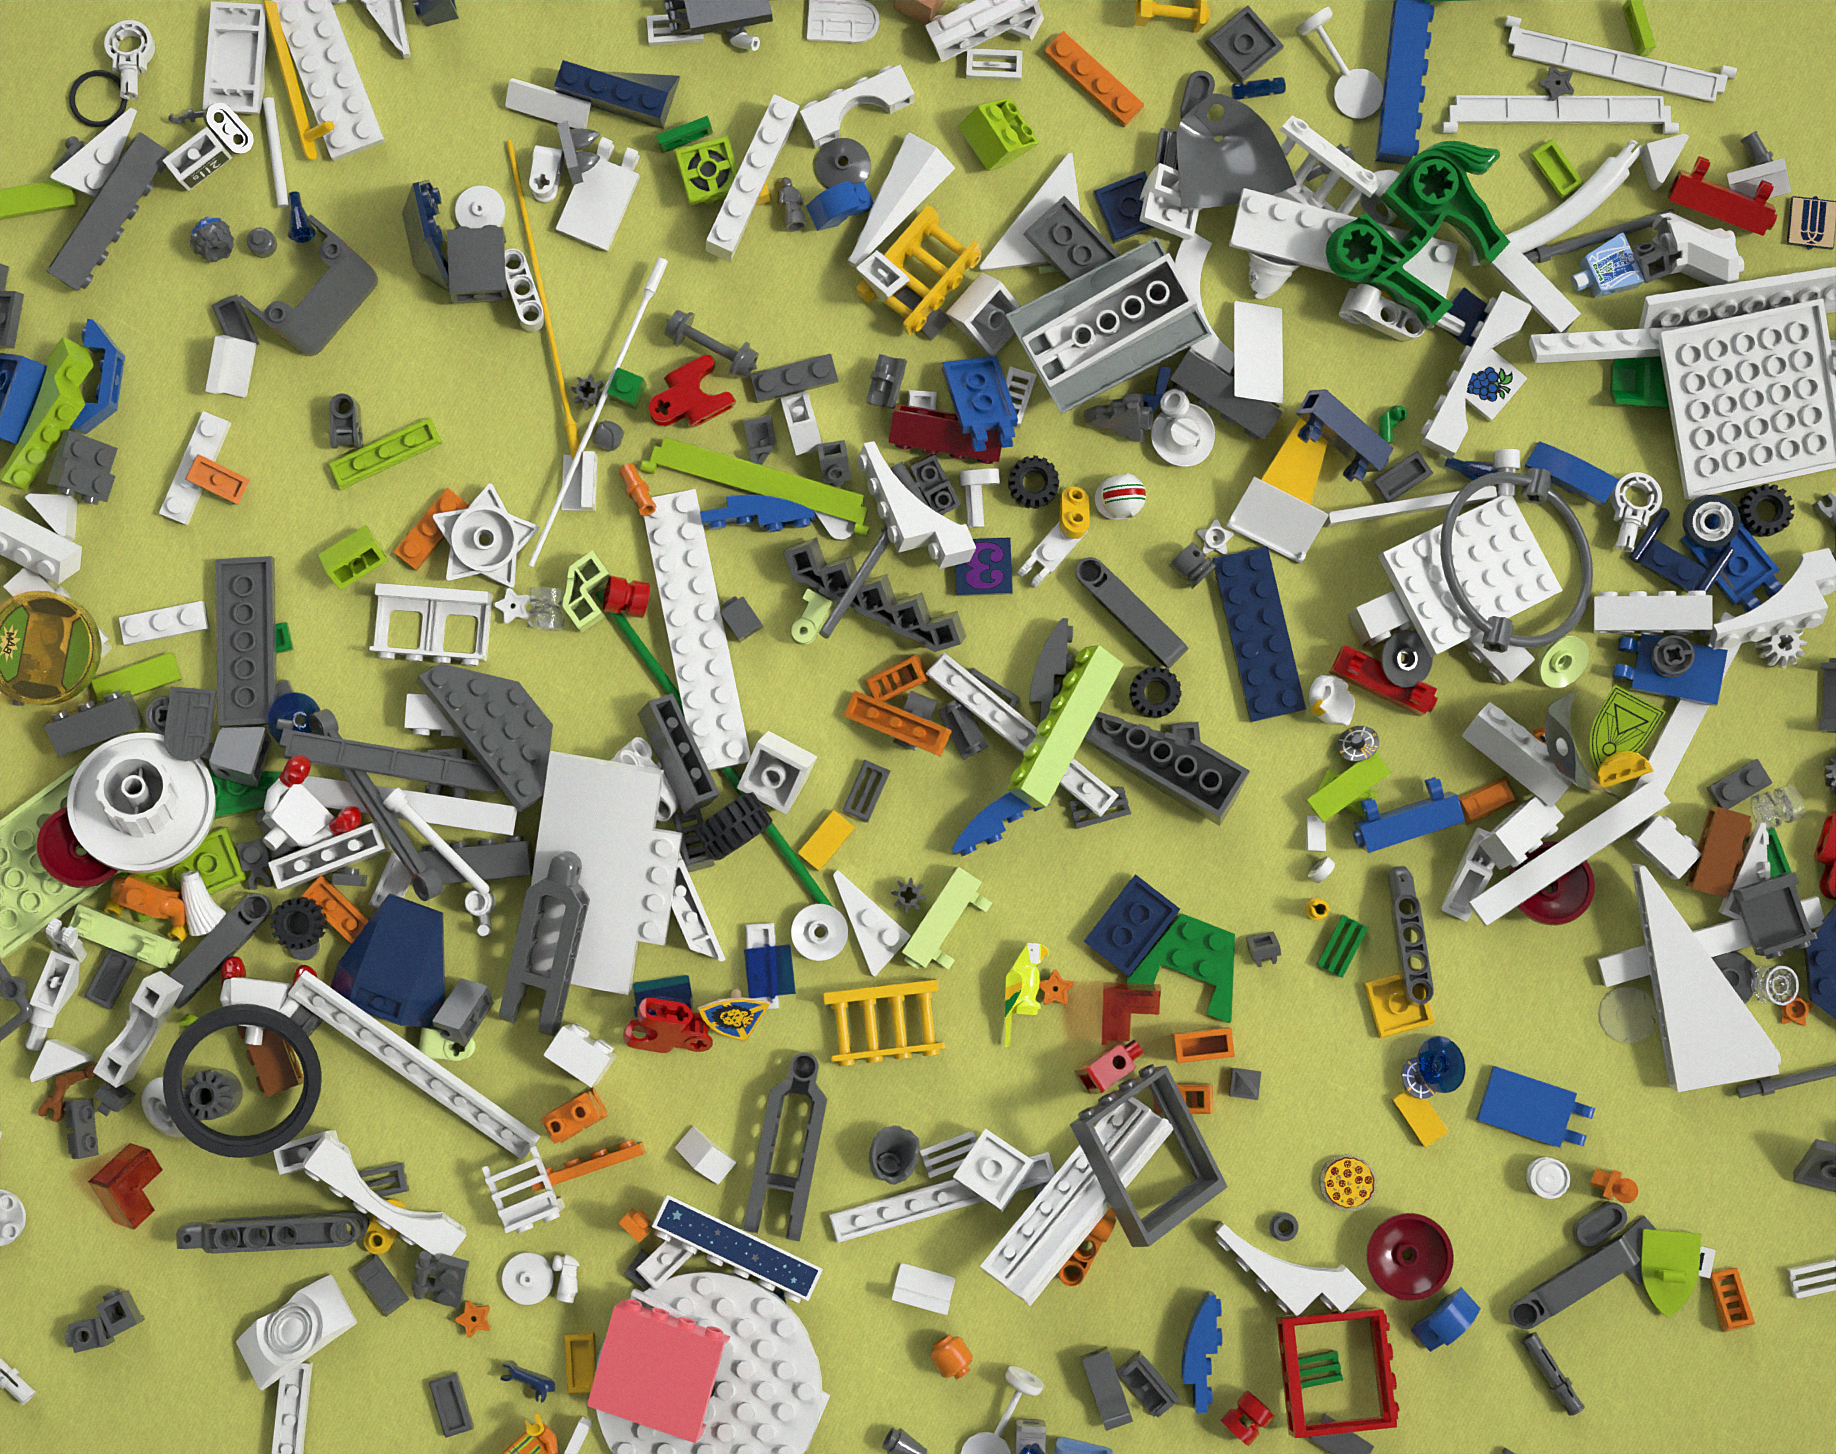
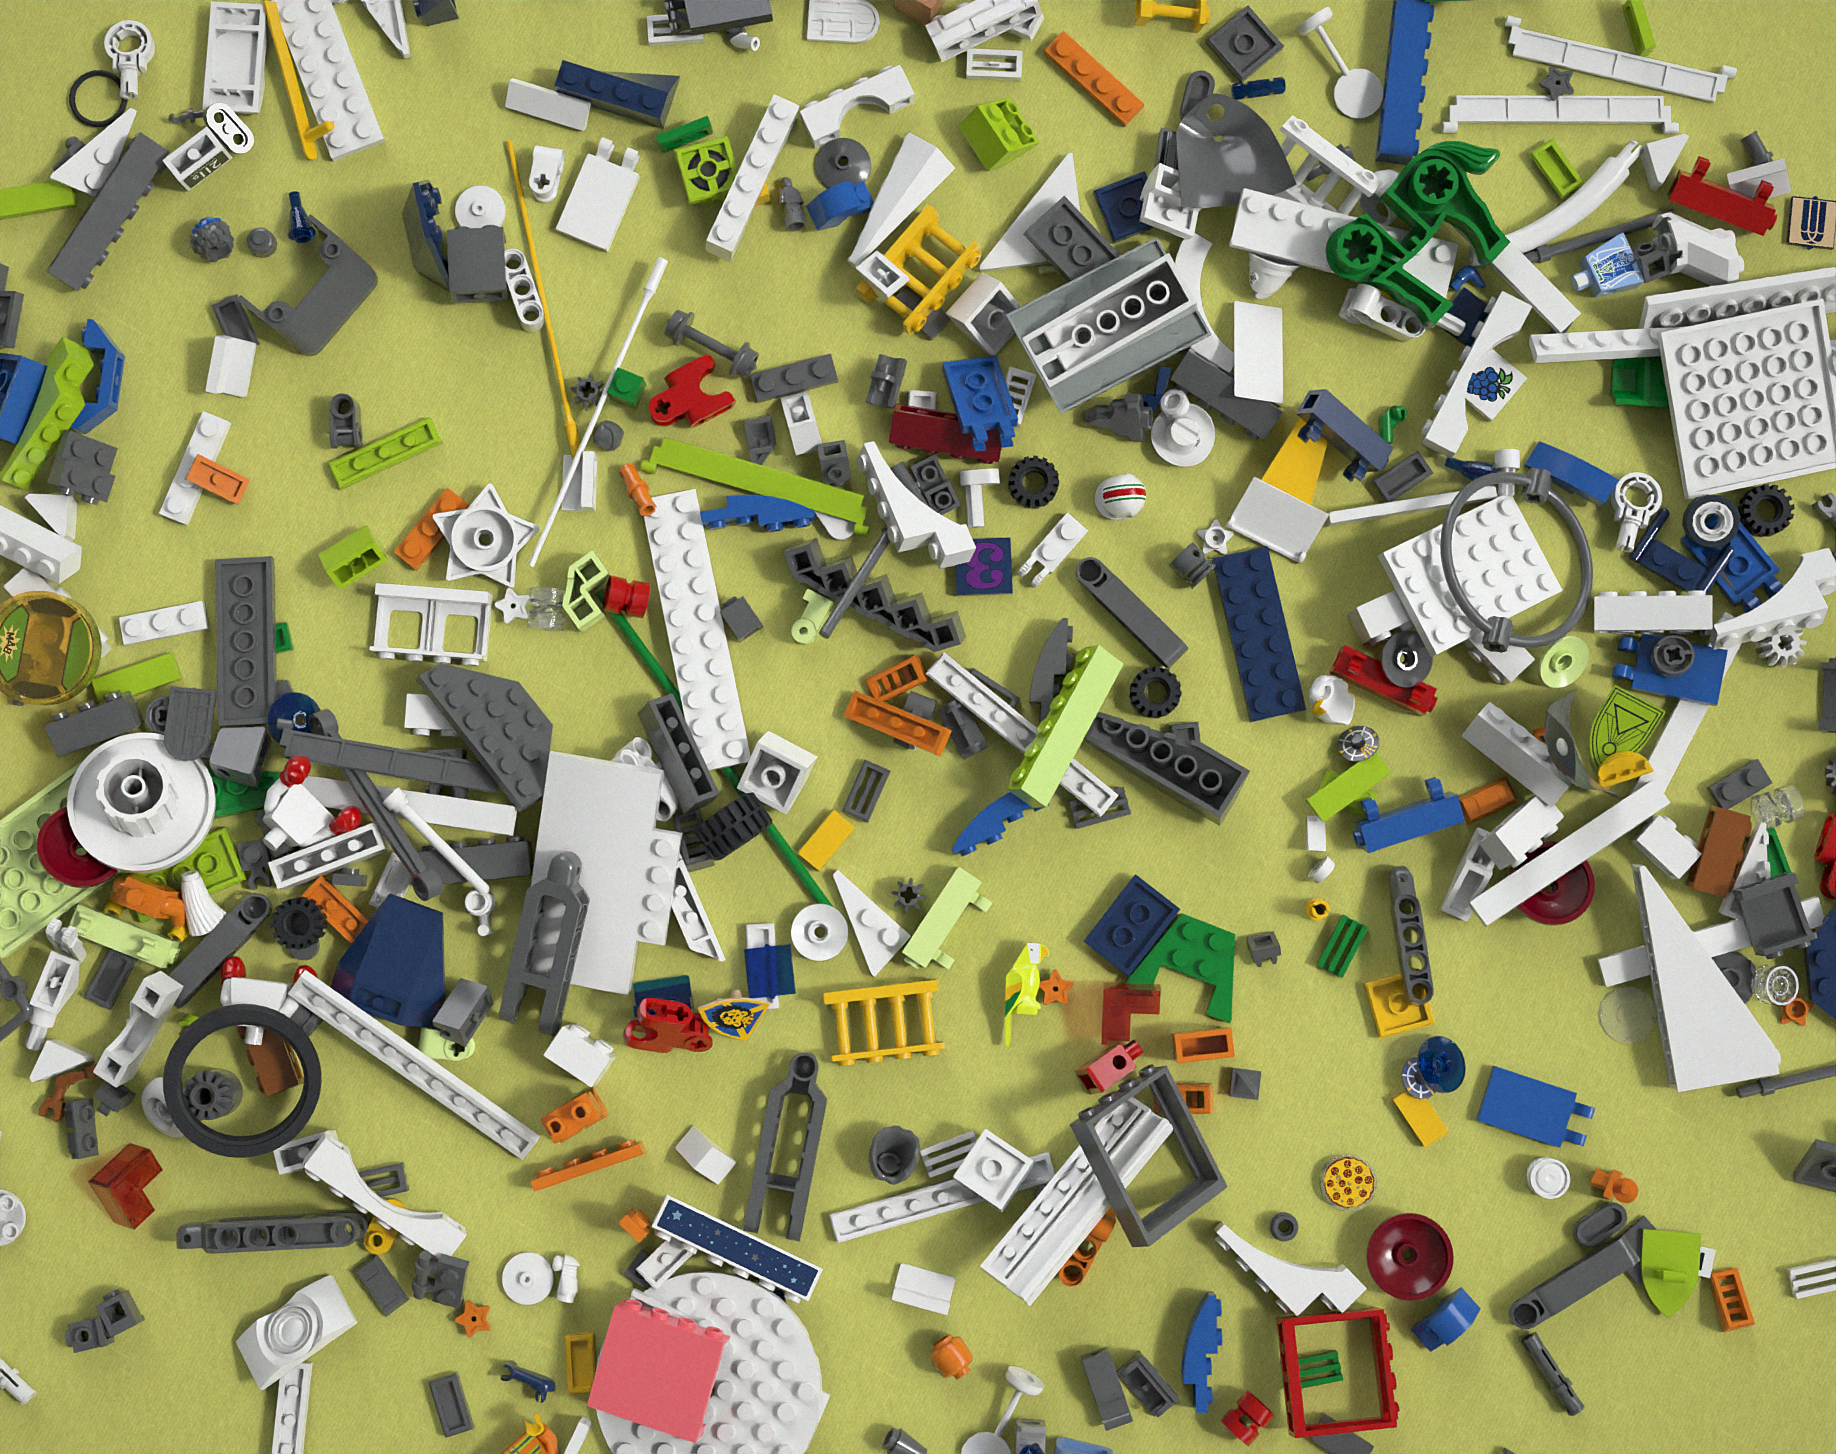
white bar [263,97,289,208] -> none
white plate [482,1146,565,1234] -> none
dark grey tile [557,121,600,185] -> none
yellow plate [1059,487,1090,539] -> none
none -> blue animal [1449,265,1486,292]

